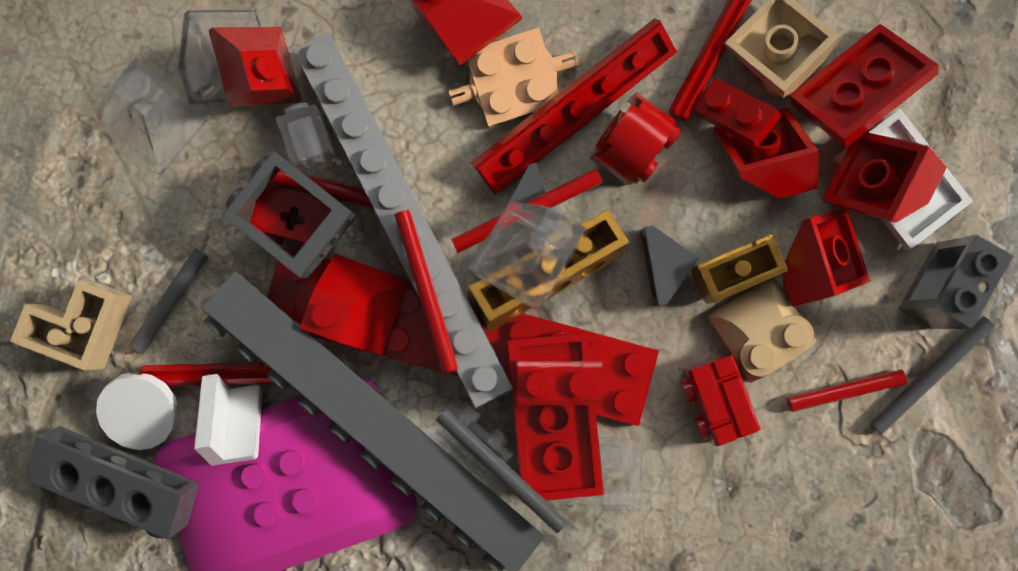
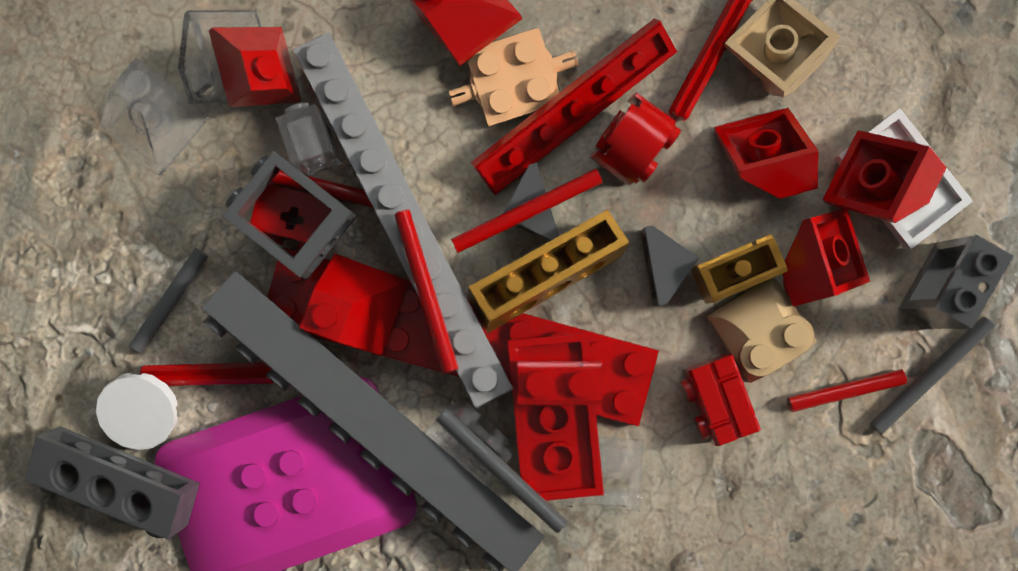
tan brick [10,280,133,371] -> none
white panel [194,374,263,466] -> none
clear slope [468,201,586,312] -> none
red plate [693,78,781,148] -> none
red plate [790,24,939,148] -> none

